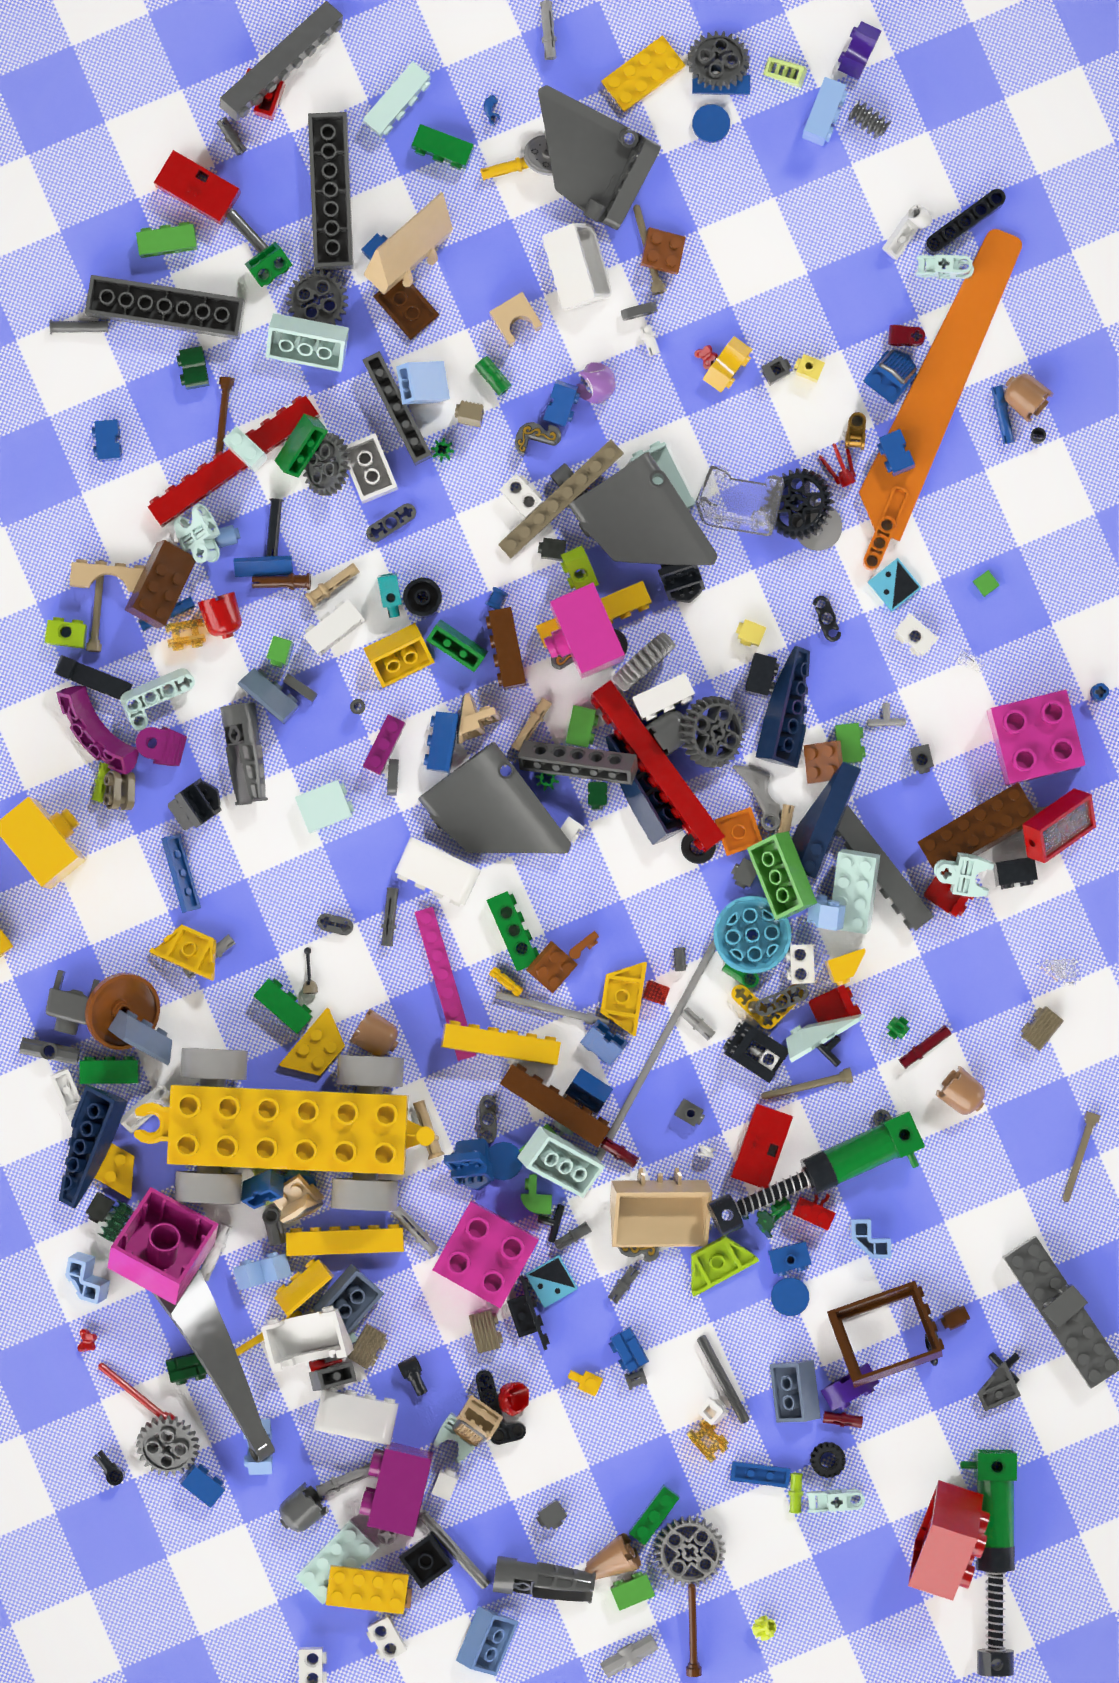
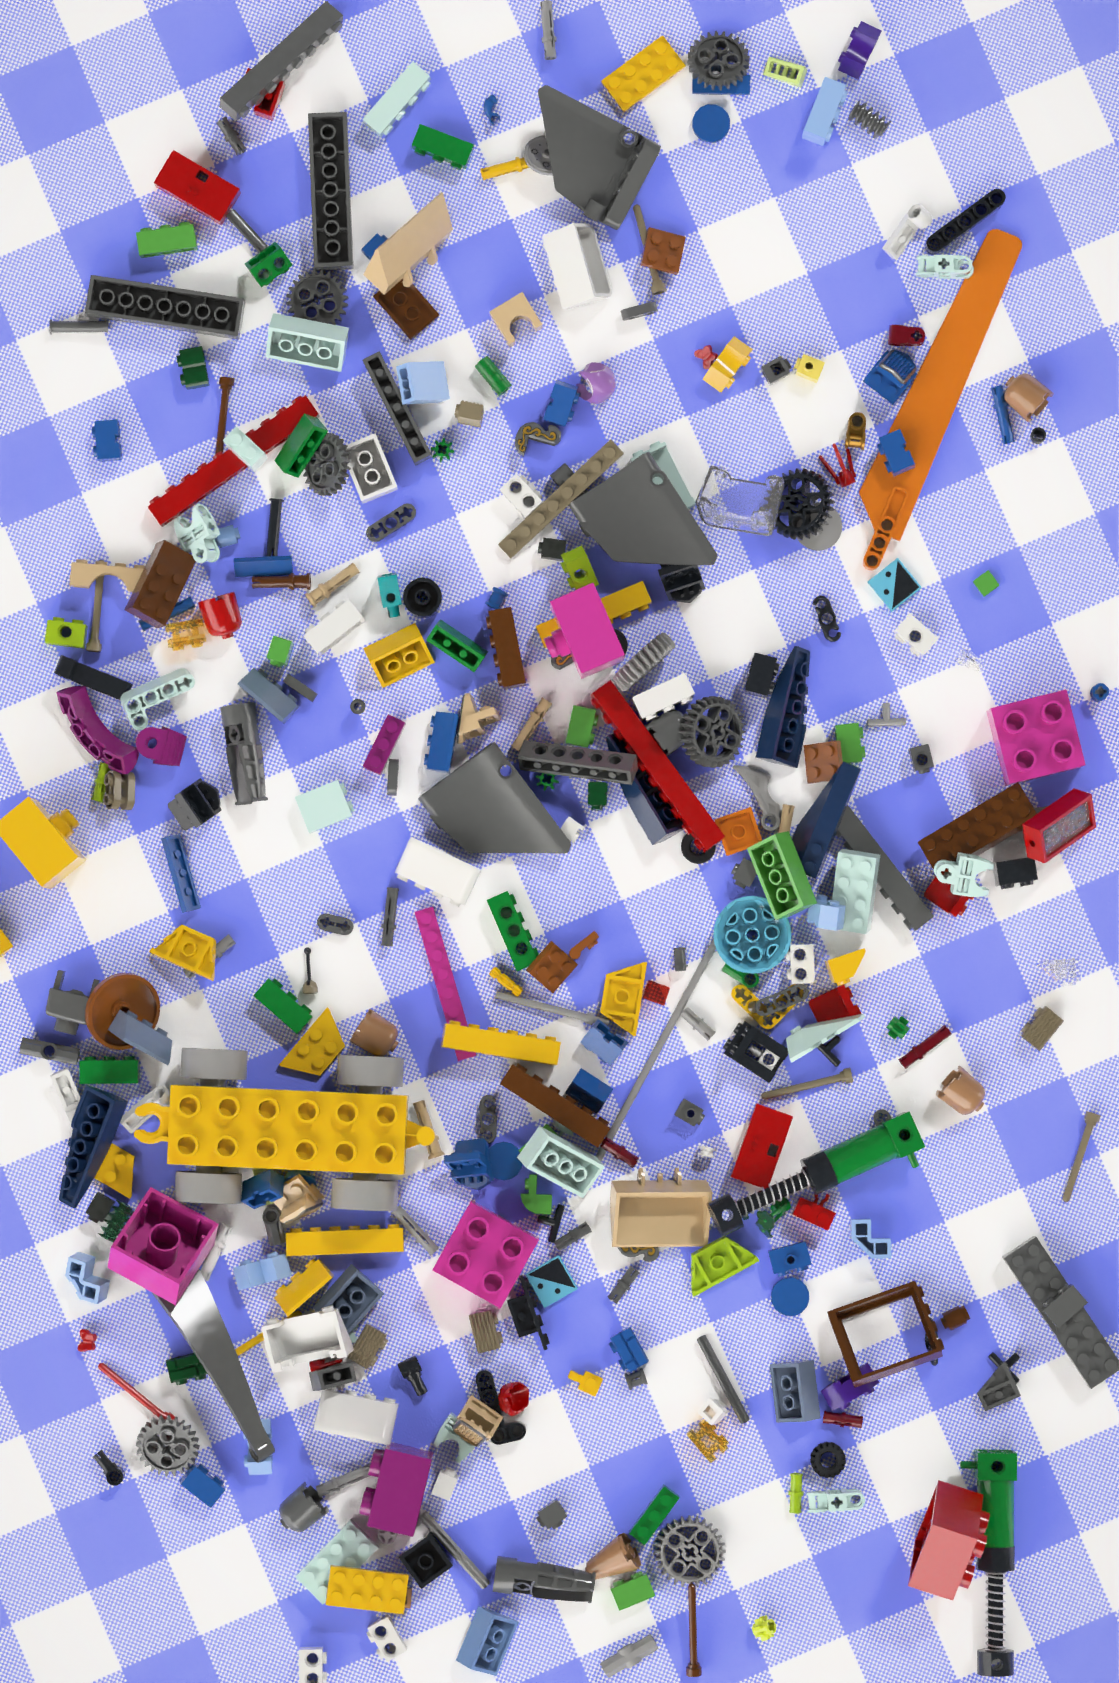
white pin [640,325,661,357] -> none
blue plate [730,1461,791,1488] -> none
light yellow brick [735,619,767,647] -> none

